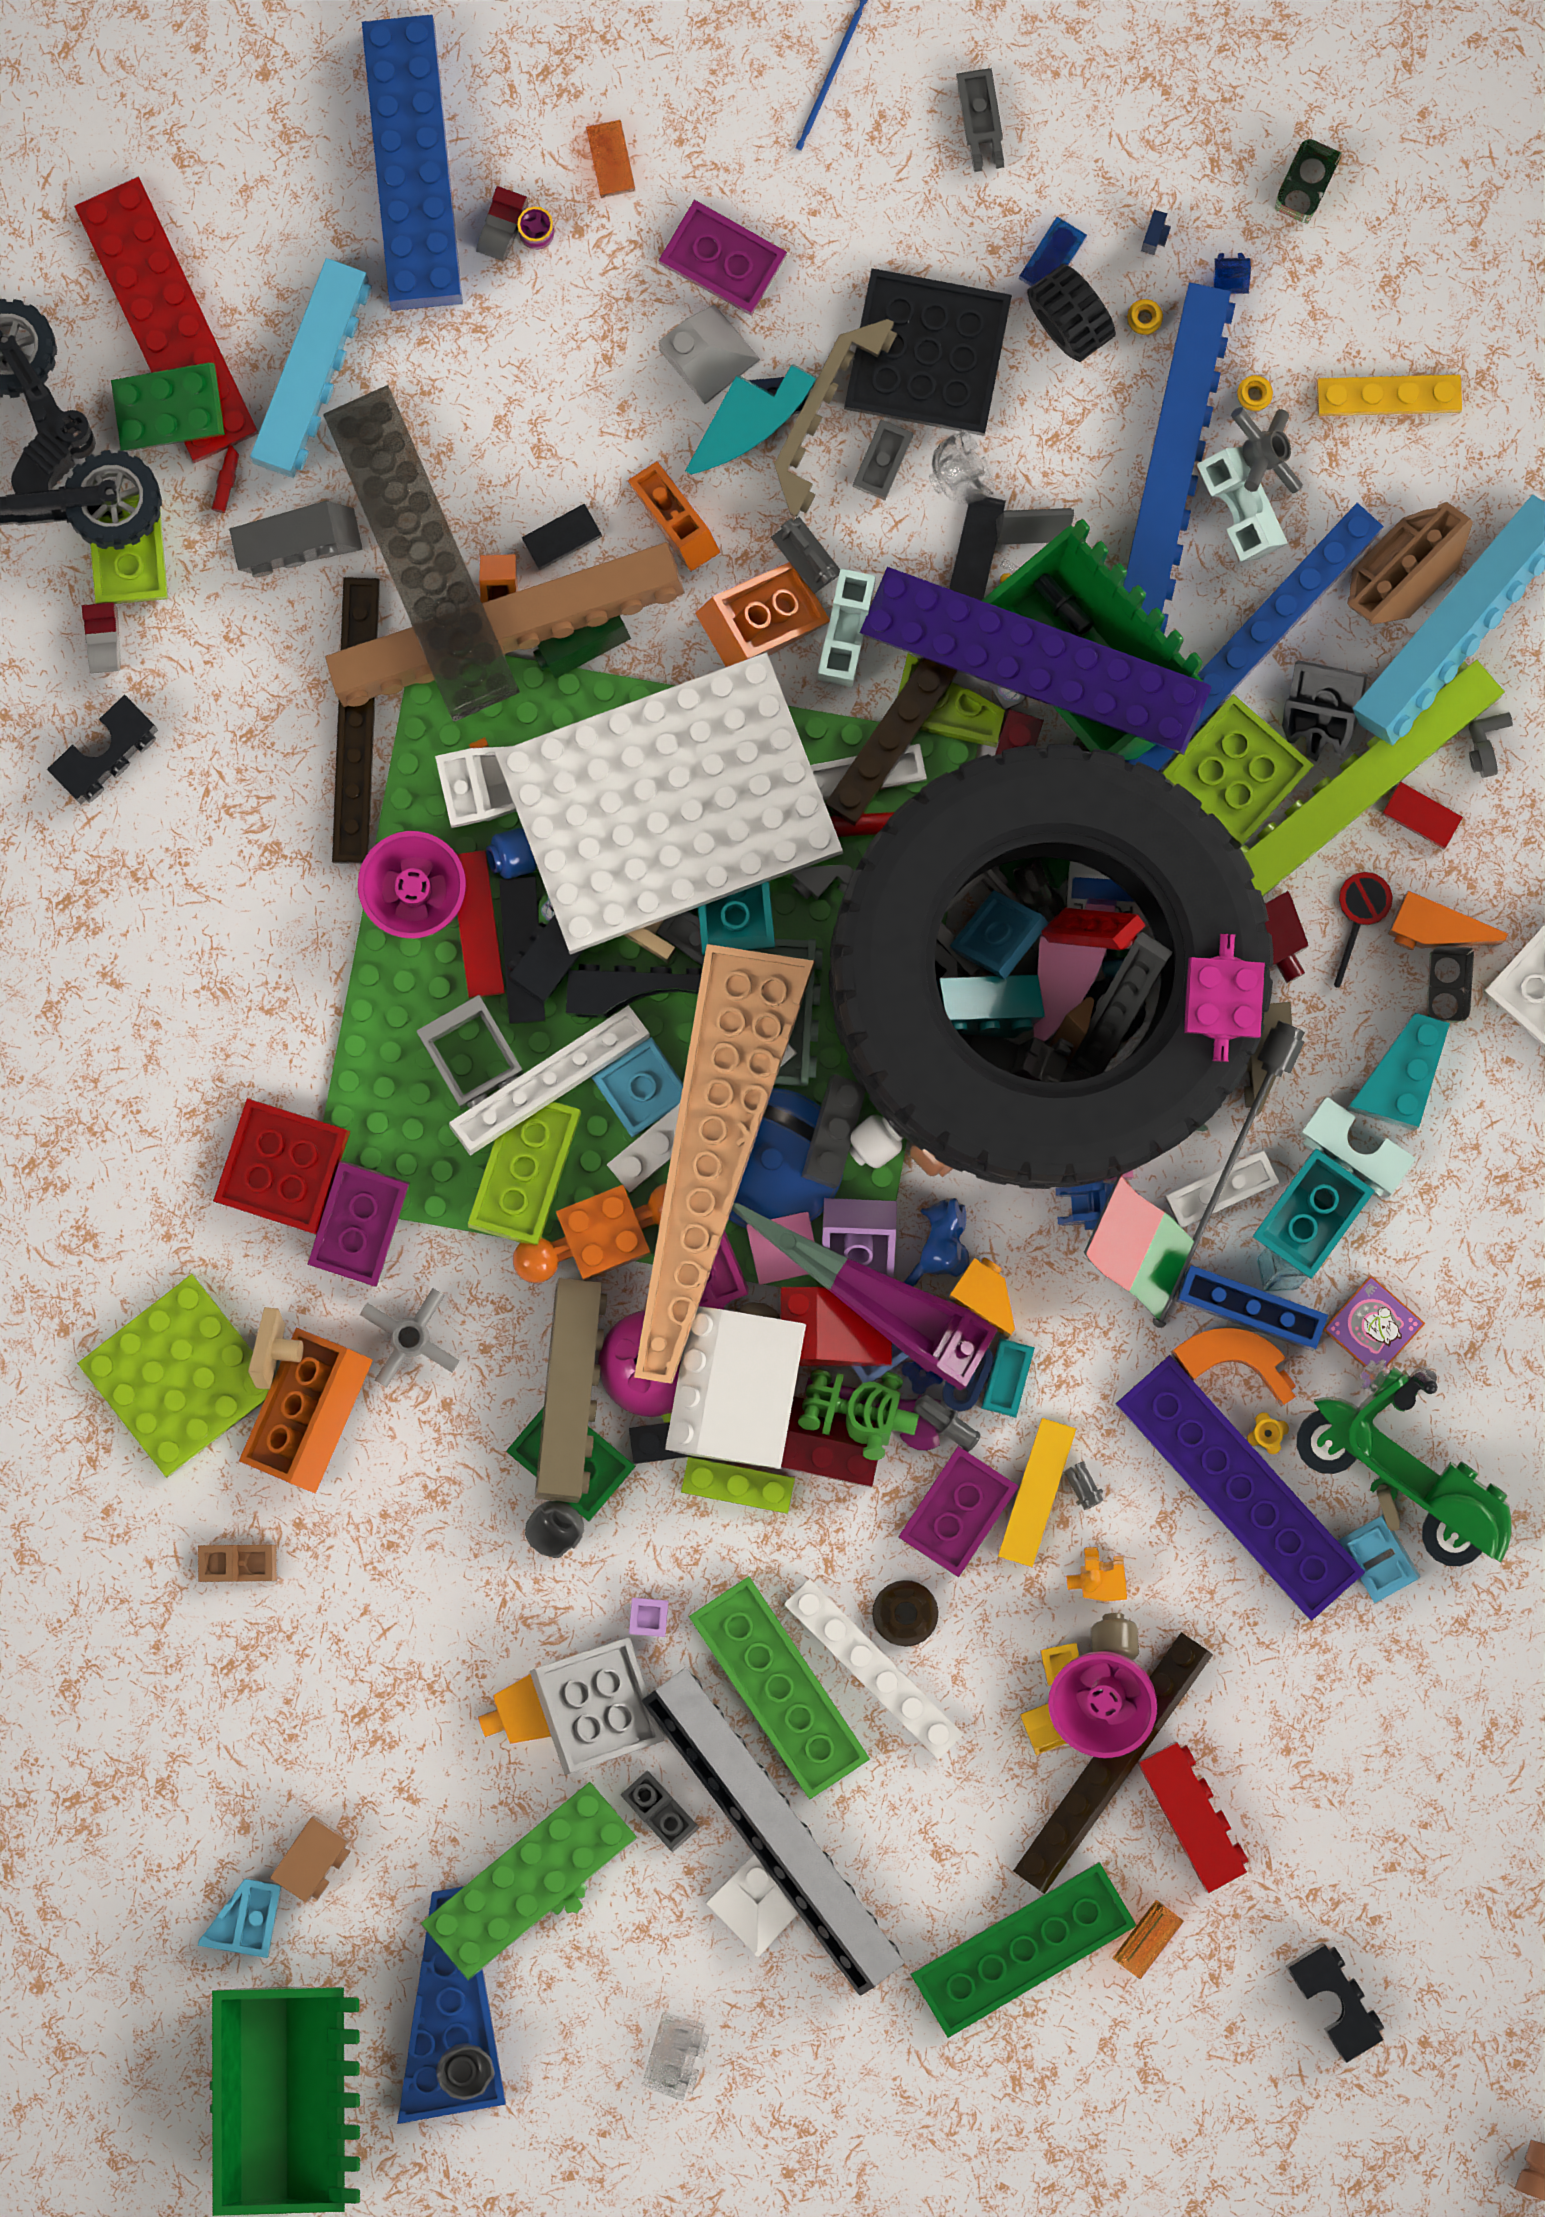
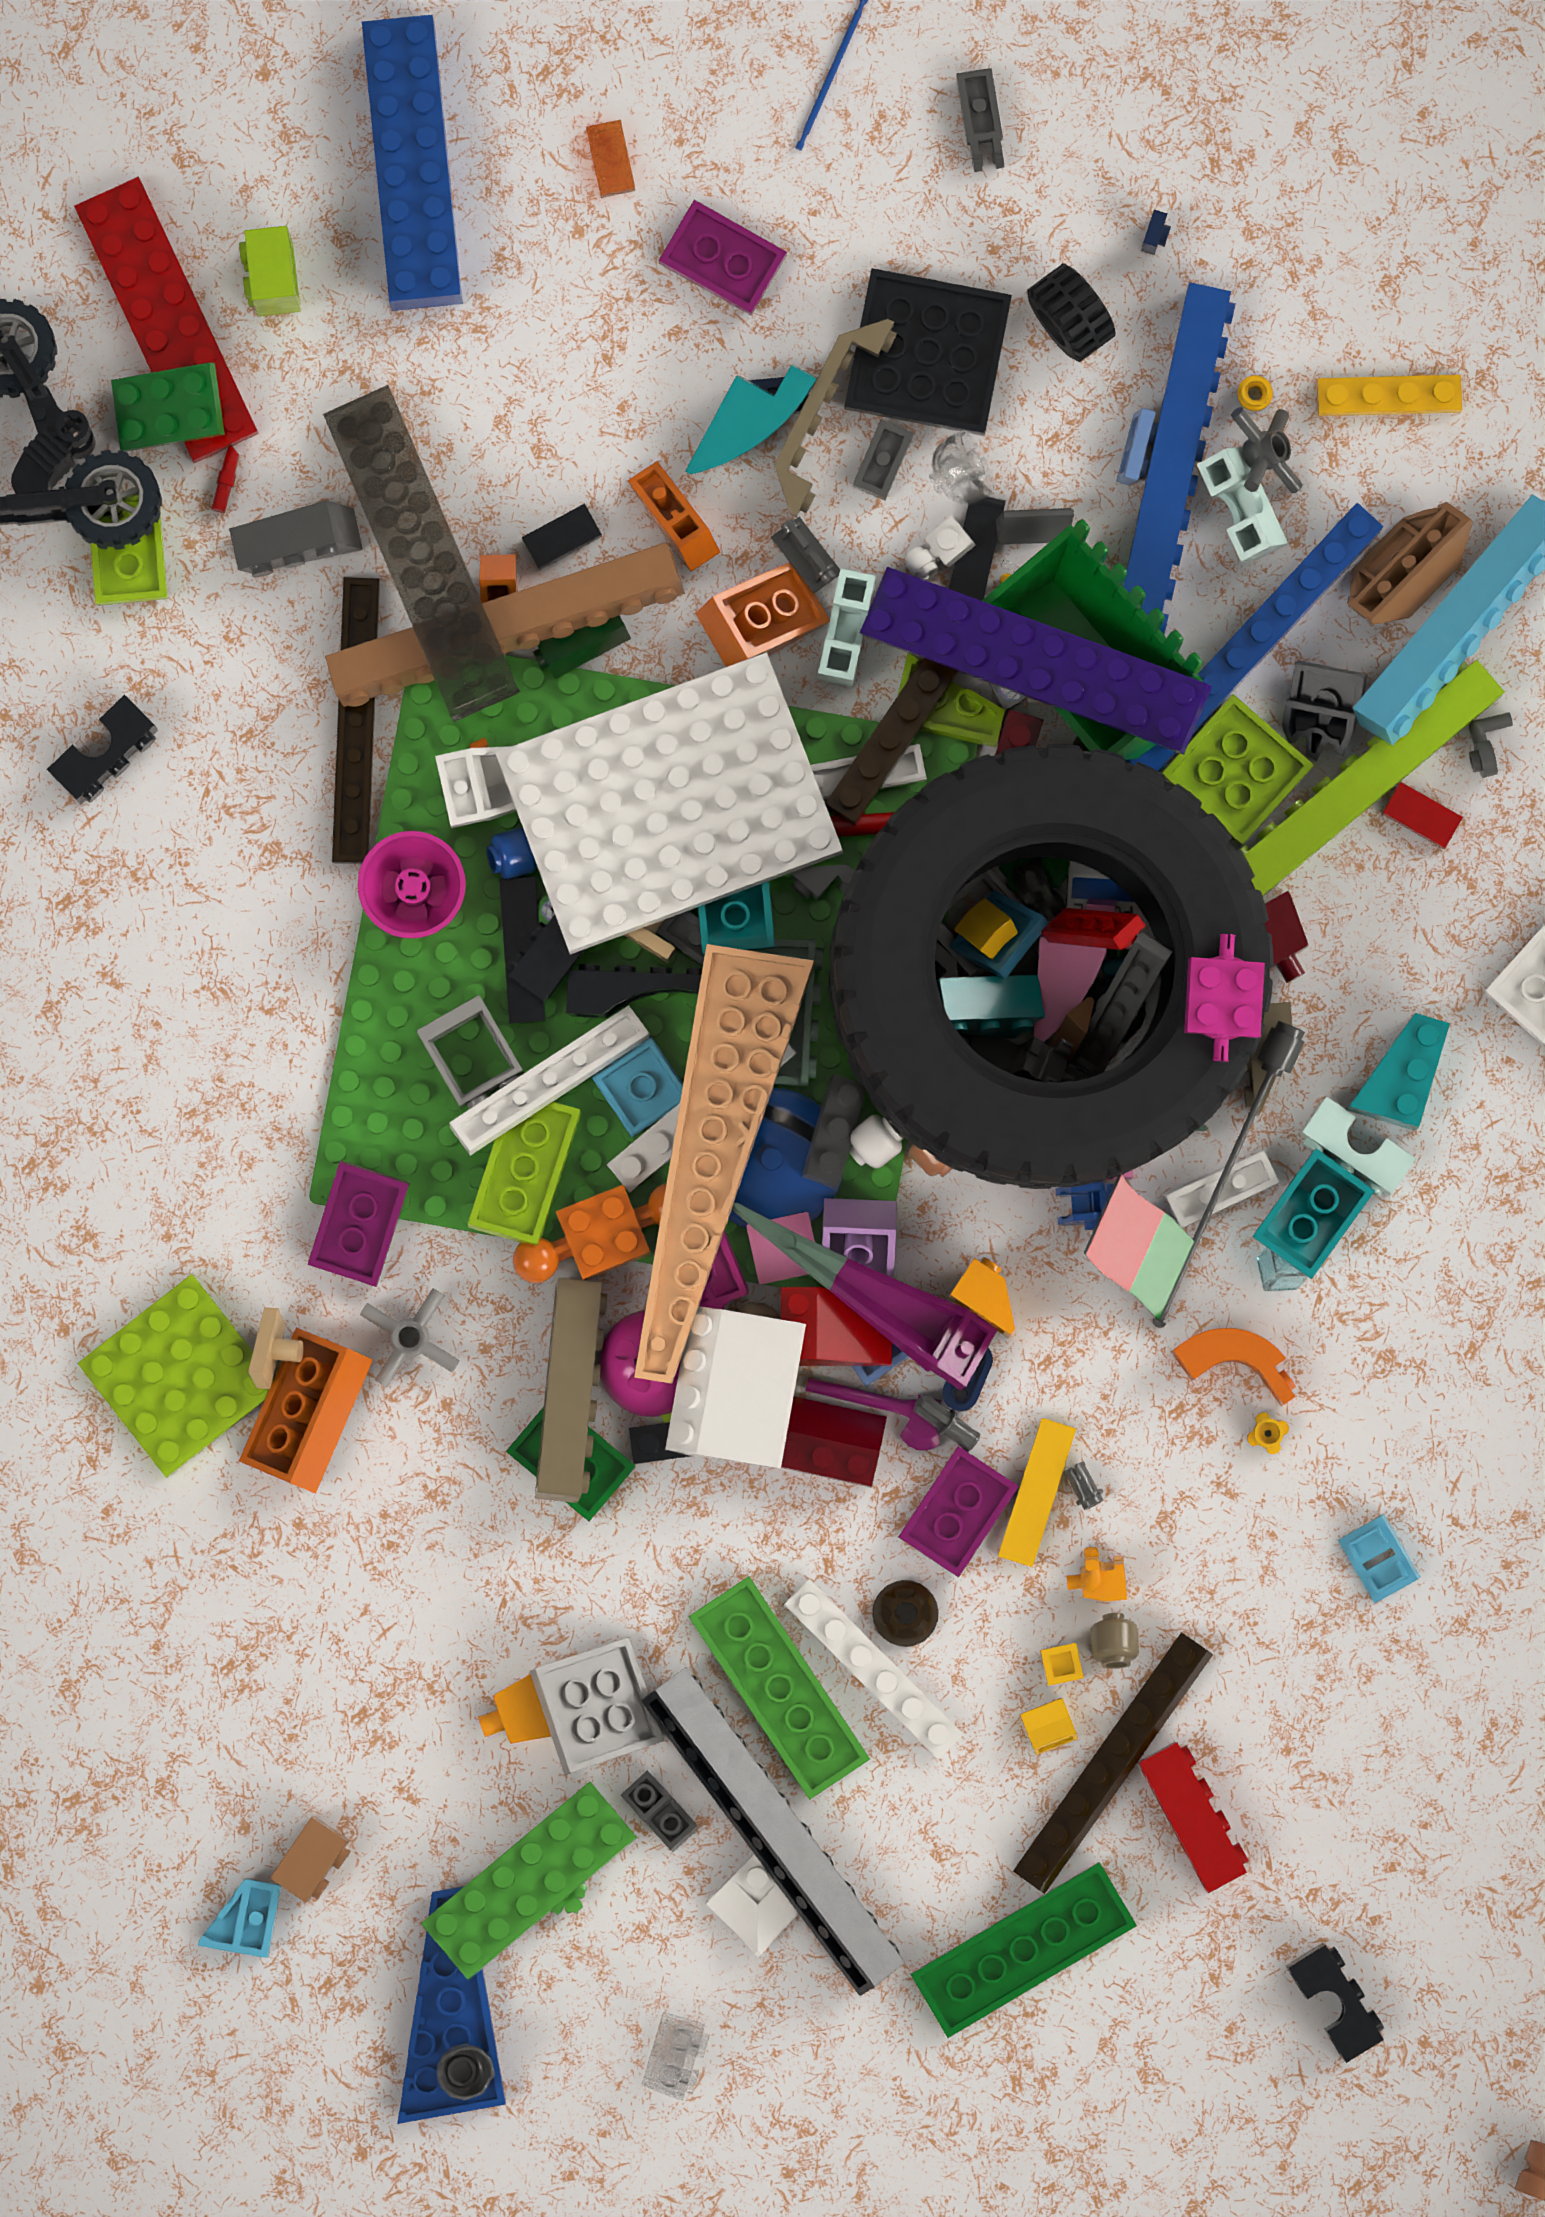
leg [81,602,121,674] -> none
medium nougat slope [198,1544,277,1582] -> none
green piece [210,1986,360,2216] -> none
red plate [213,1098,351,1235] -> none
medium azure brick [250,258,372,478] -> none
red tile [456,850,505,999] -> none
leg [476,186,528,261] -> none
magenta wheel [517,206,555,250] -> none
dark grey hair [525,1501,584,1558] -> none
lavender plate [629,1598,669,1637] -> none
light grey slope [659,304,760,405] -> none
lime plate [681,1457,795,1514] -> none
bright green piece [798,1369,919,1460] -> none
clear blue plate [901,1361,944,1395] -> none
blue animal [903,1198,969,1287] -> none
teal tile [981,1338,1035,1418] -> none
clear blue plate [1019,217,1087,286] -> none
black axle [1034,573,1094,637] -> none
dark pink piece [1048,1651,1157,1758] -> none
clear orange tile [1112,1900,1184,1980] -> none
dark purple plate [1115,1355,1365,1621] -> none
yellow plate [1127,299,1163,335] -> none
blue brick [1176,1265,1328,1351] -> none
clear blue tile [1213,253,1251,294] -> none
clear green piece [1275,139,1342,224] -> none
green piece [1296,1358,1512,1567] -> none
tile [1323,1275,1425,1377] -> none
piece [1334,872,1393,988] -> none
orange slope [1388,891,1508,950] -> none
dark grey piece [1426,946,1474,1023] -> none
none -> lime piece [239,225,301,317]
none -> white plate [905,515,976,581]
none -> yellow piece [954,898,1018,960]
none -> medium blue plate [1116,408,1157,486]

